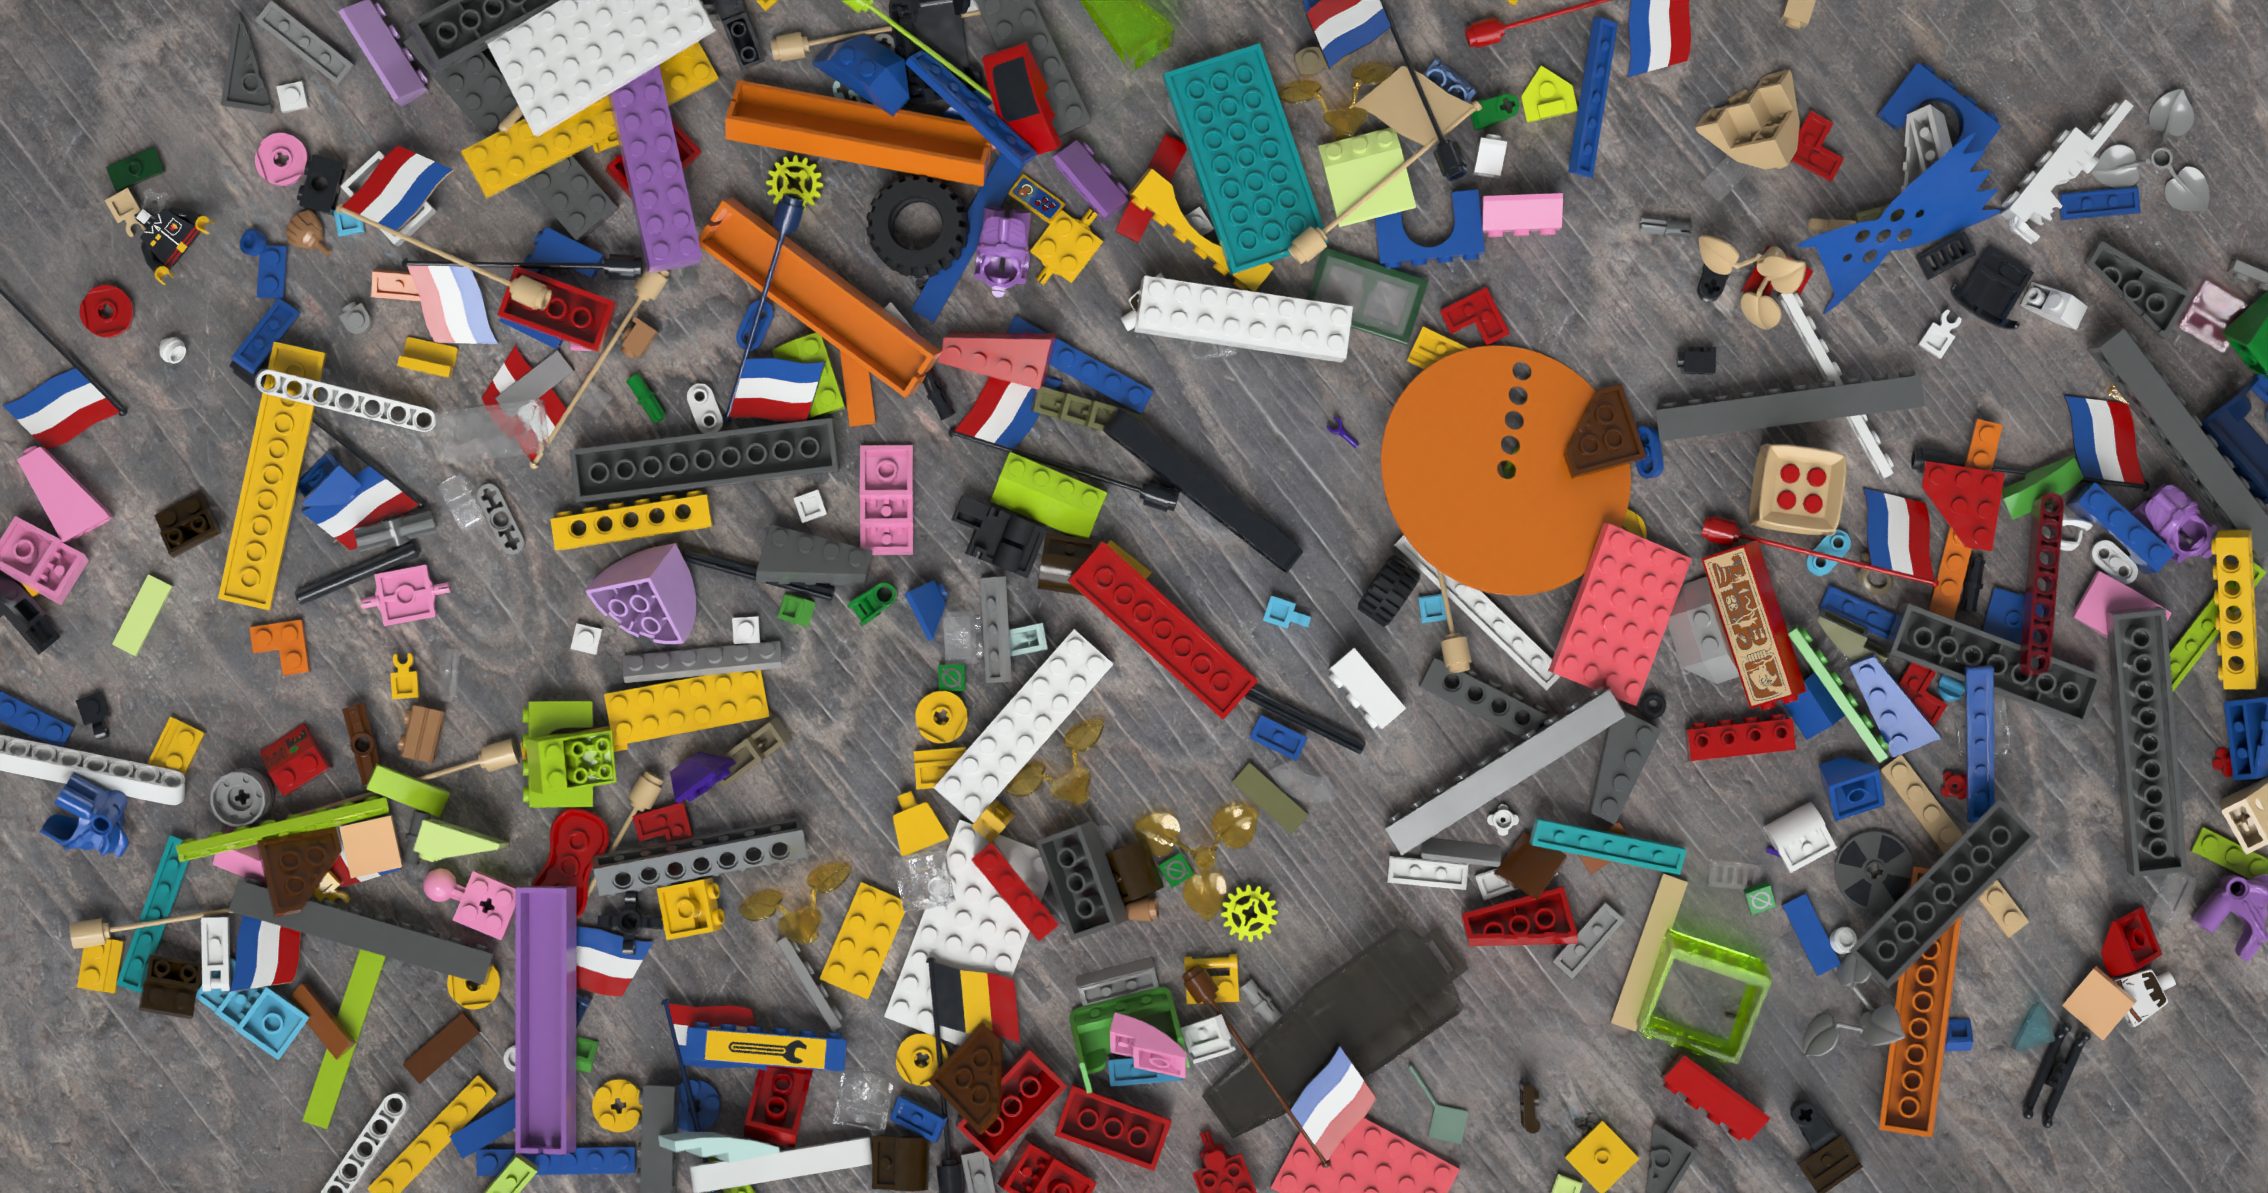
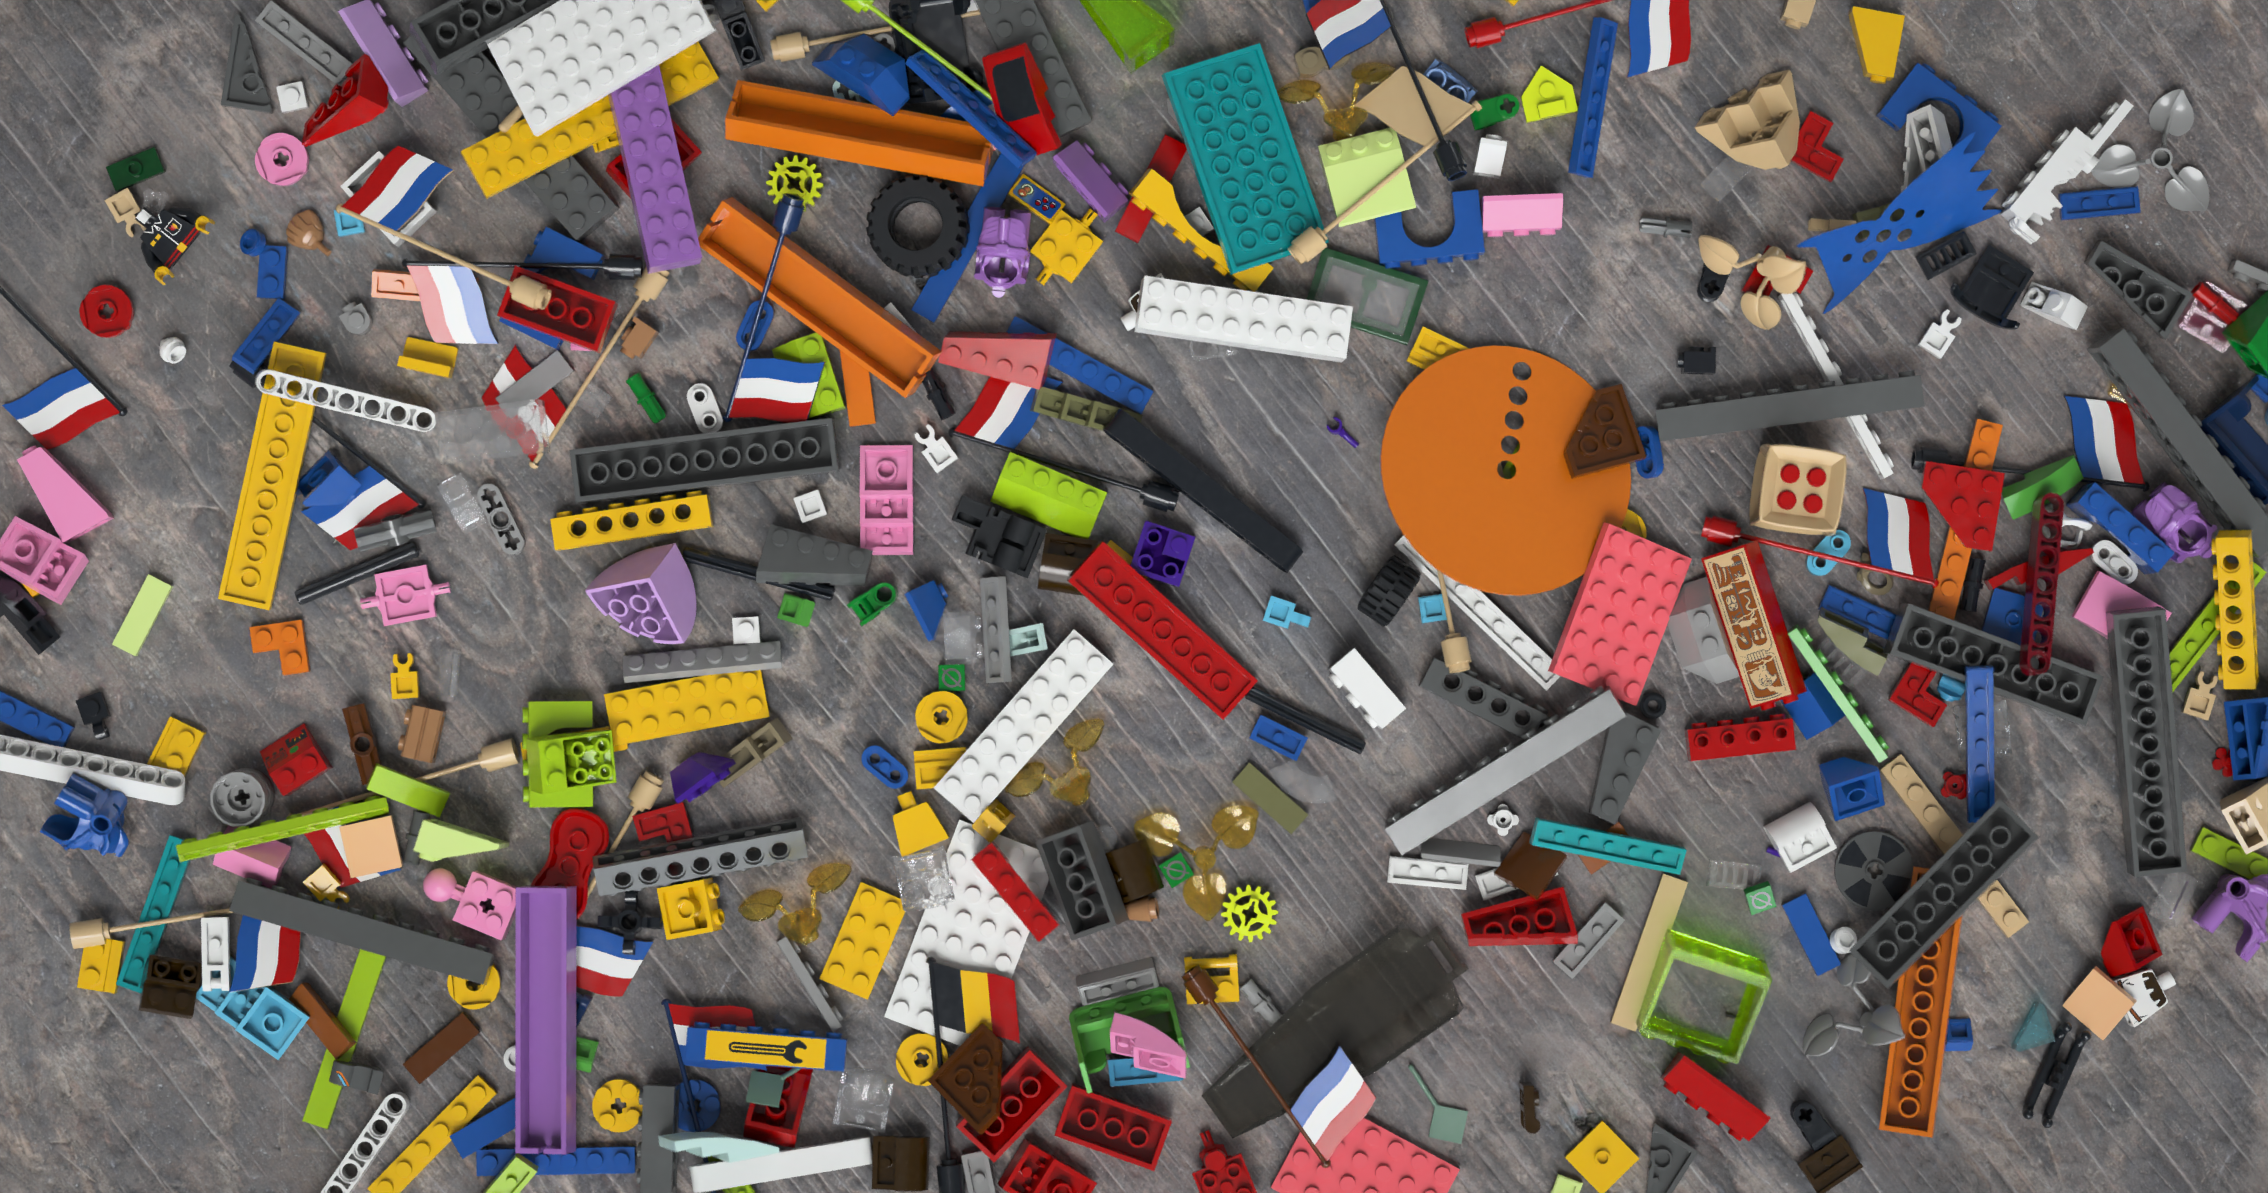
dark brown brick [154,491,221,558] -> none
reddish brown plate [257,826,342,918] -> none
black brick [297,155,347,216] -> none
white plate [571,623,603,655] -> none
blue plate [889,1094,948,1143] -> none
white plate [1181,1014,1235,1064] -> none
red plate [1439,287,1510,346] -> none
wing [1849,653,1941,758] -> none
none -> red wedge [302,54,389,147]
none -> dark grey leg [329,1060,384,1095]
none -> sand green piece [746,1068,802,1108]
none -> blue plate [861,745,909,789]
none -> white plate [915,425,959,474]
none -> dark purple slope [1130,520,1195,587]
none -> yellow slope [1849,6,1905,84]
none -> red slope [1984,548,2094,590]
none -> tan plate [2181,671,2218,721]
none -> red axle [2191,282,2239,325]

